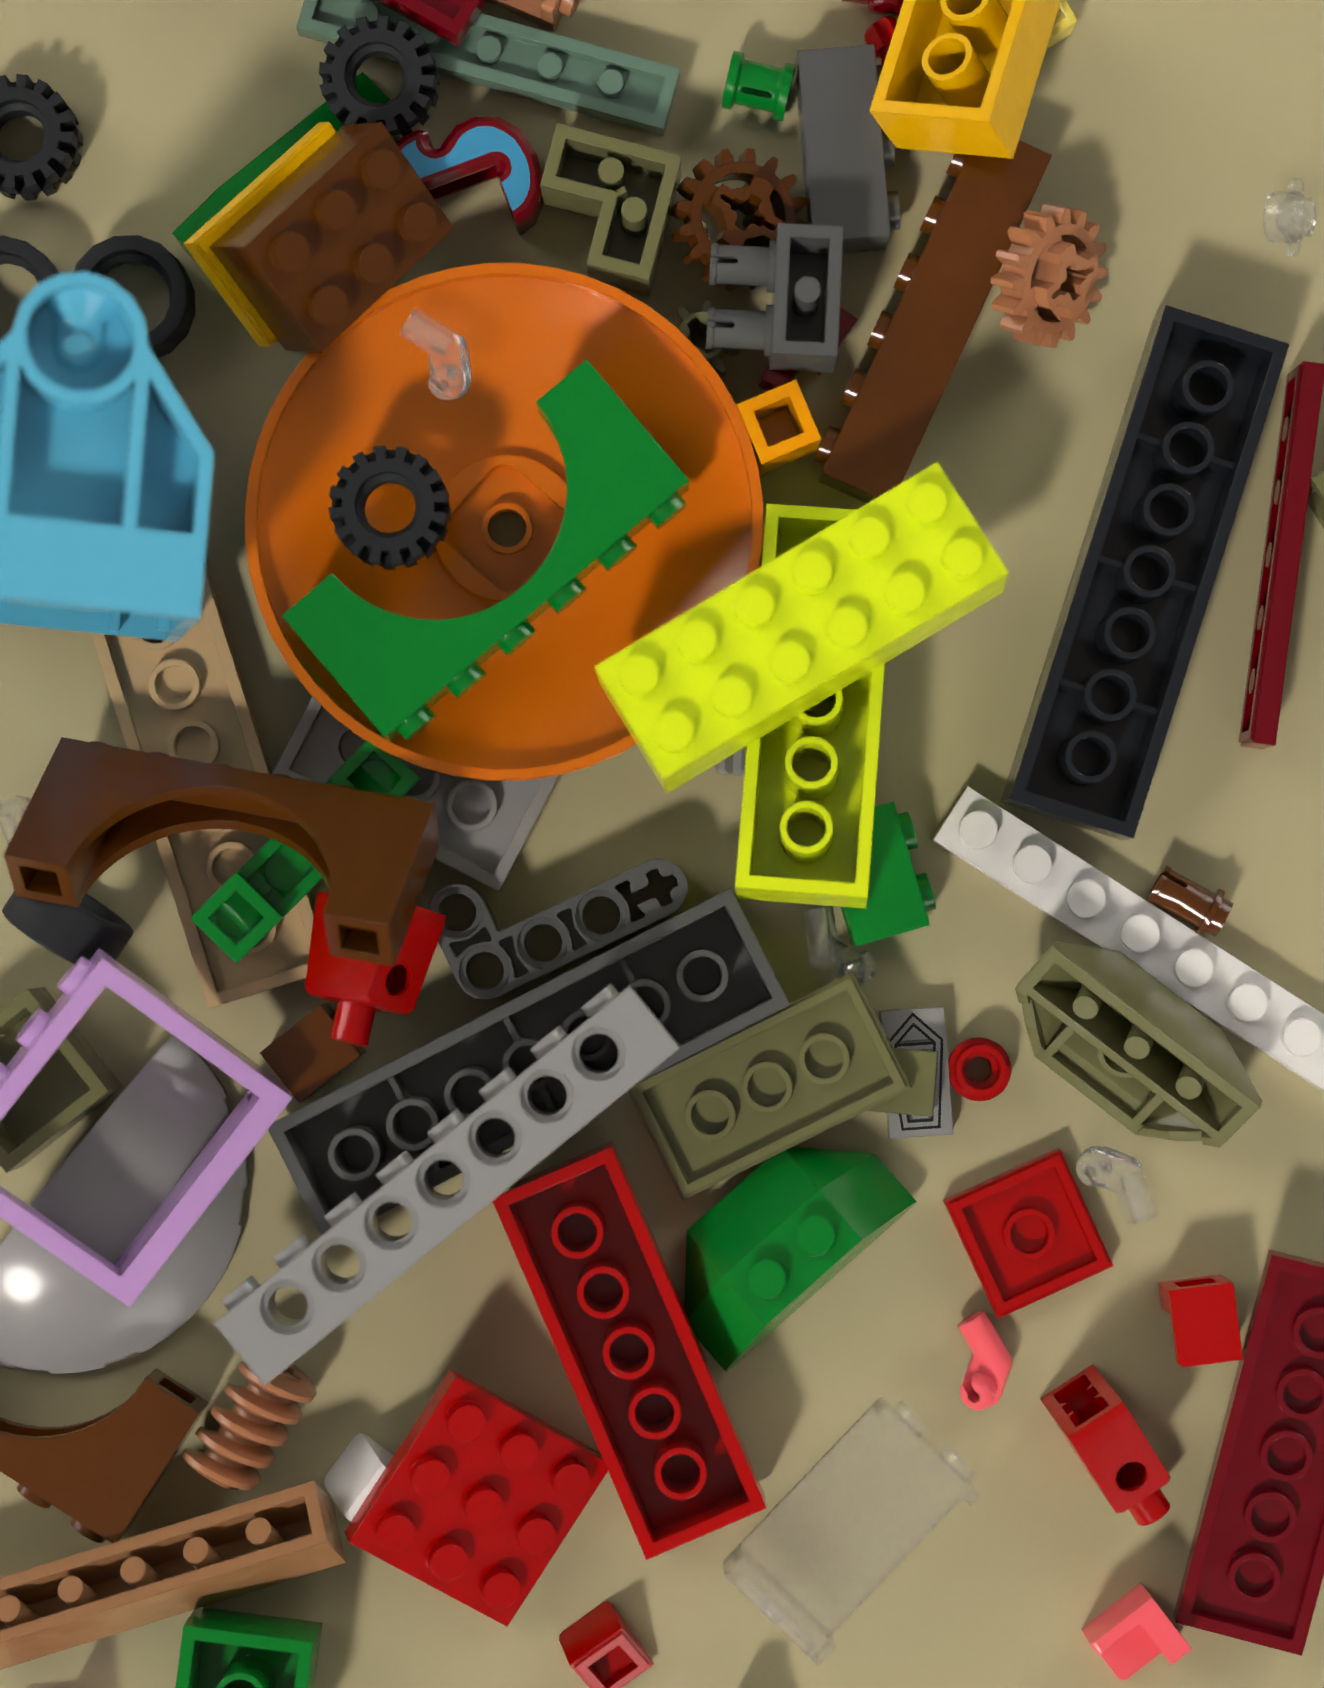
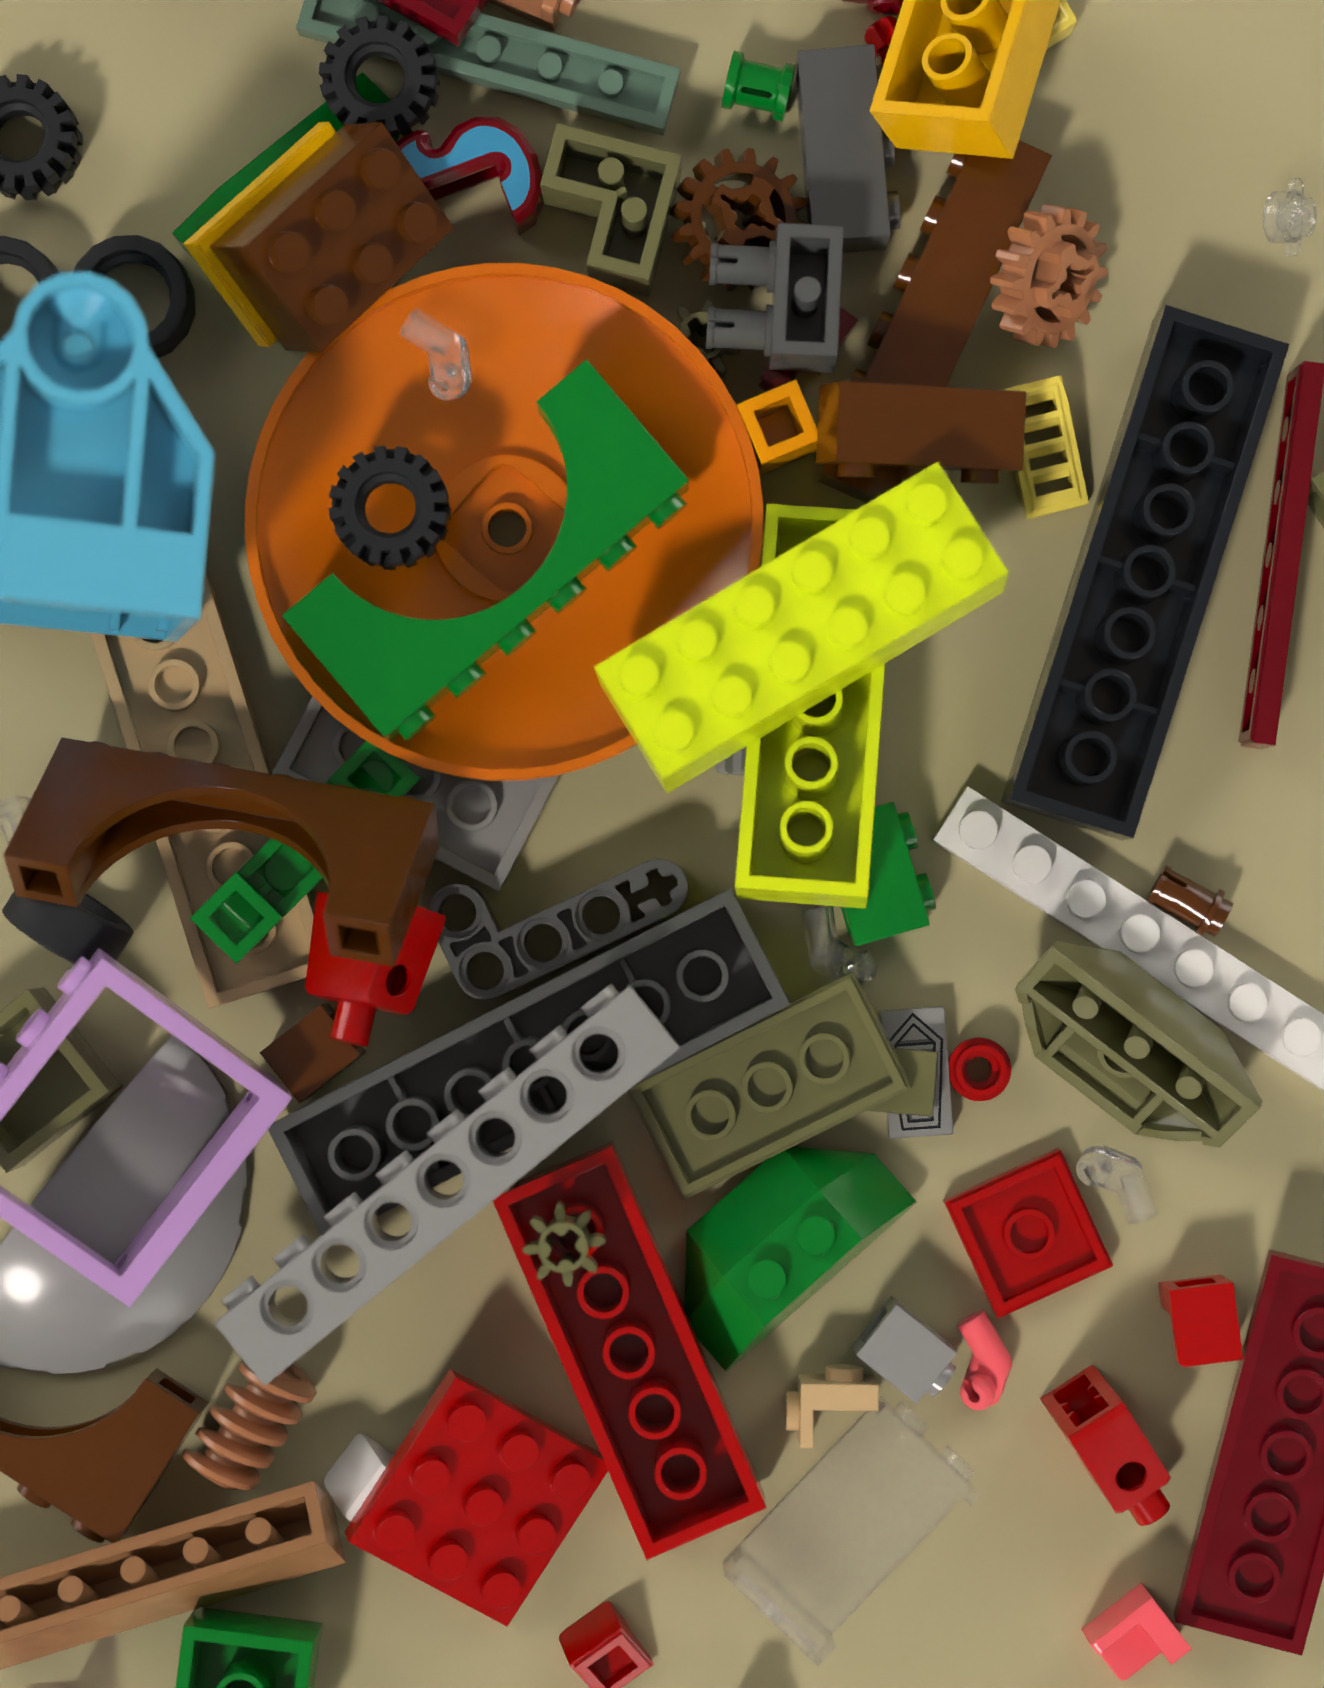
none -> olive gear [523,1201,606,1287]
none -> tan bracket [785,1363,879,1448]
none -> reddish brown brick [816,381,1026,484]
none -> light grey brick [852,1296,957,1404]
none -> light yellow slope [1004,375,1089,520]

